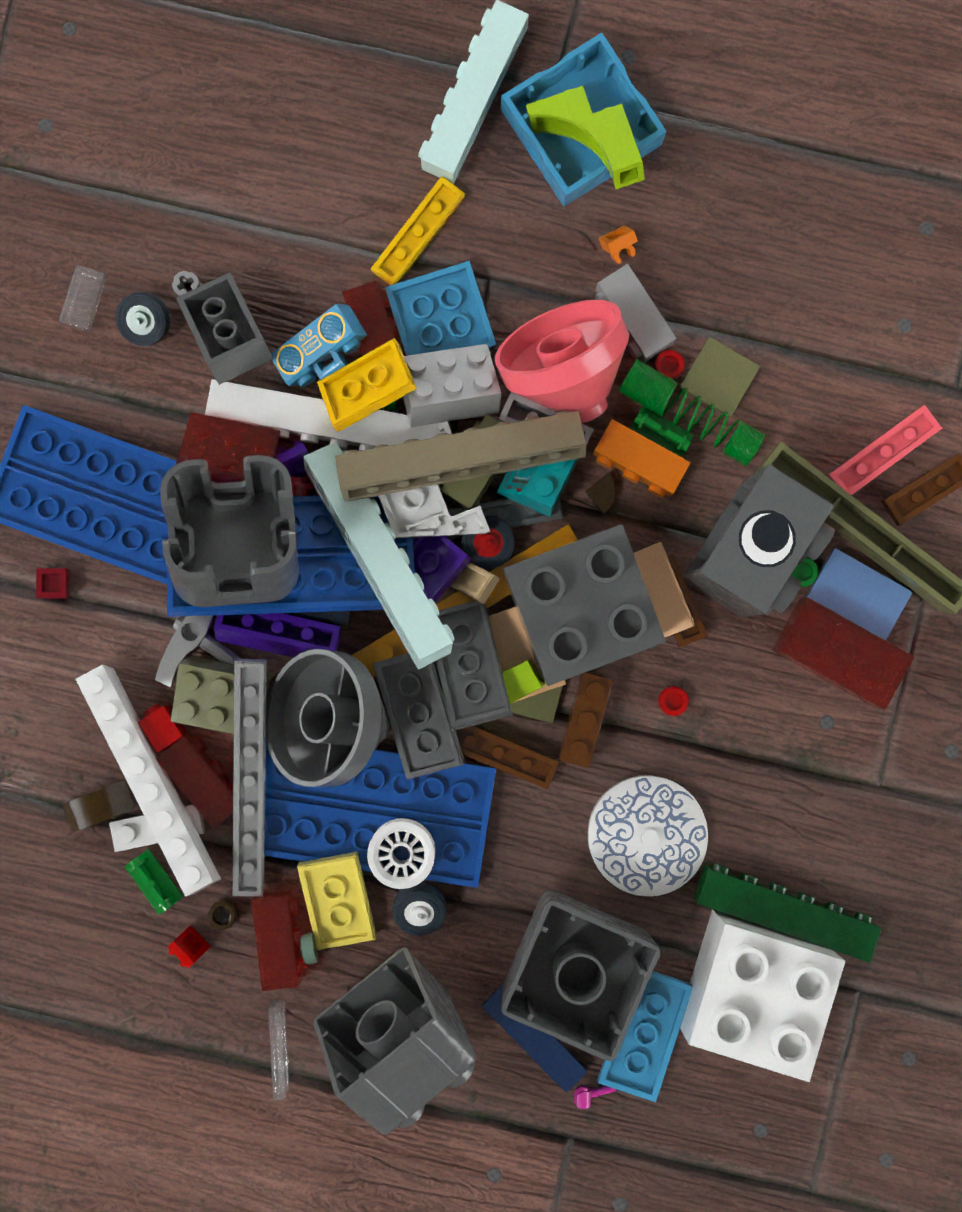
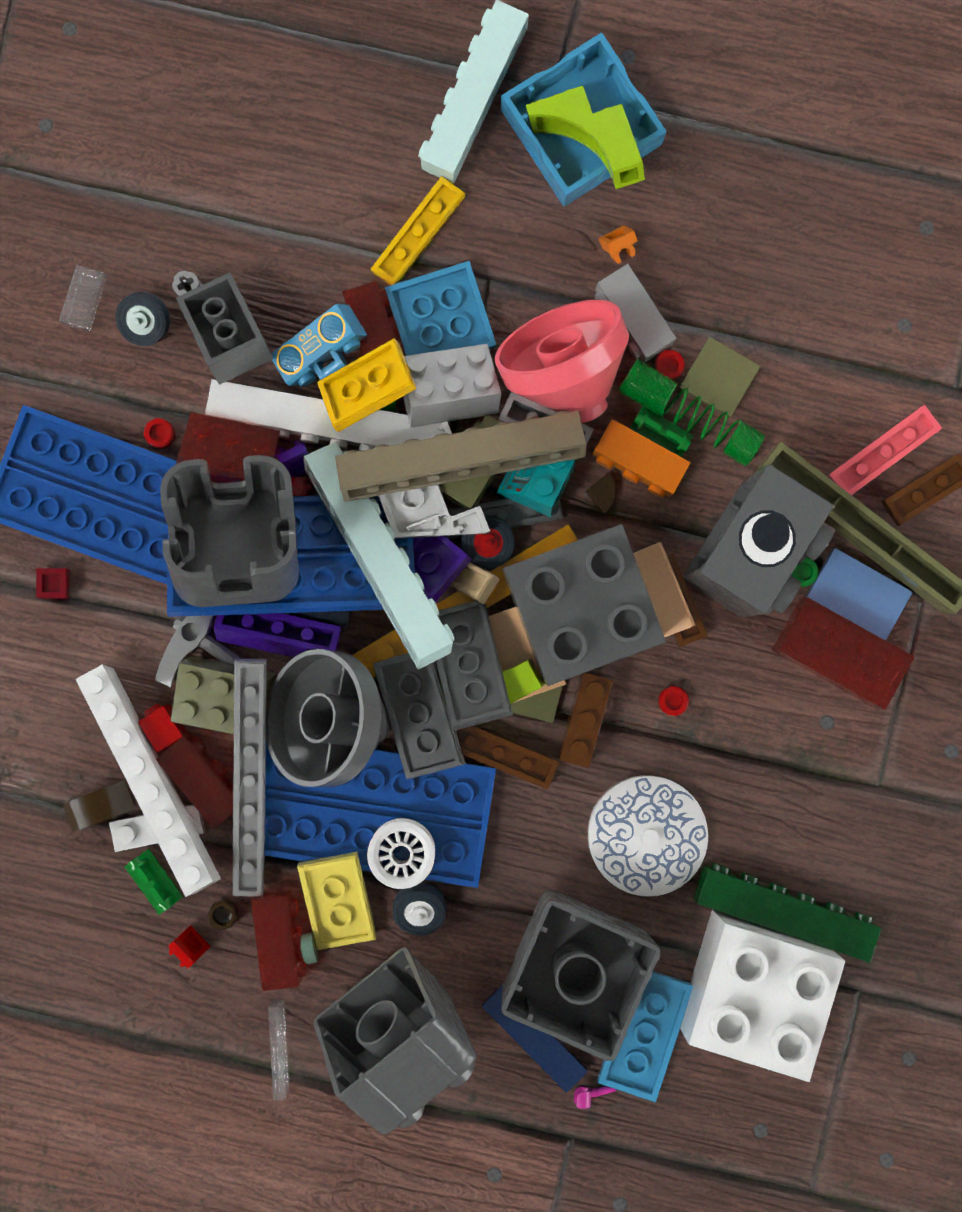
none -> red tile [144,418,176,449]

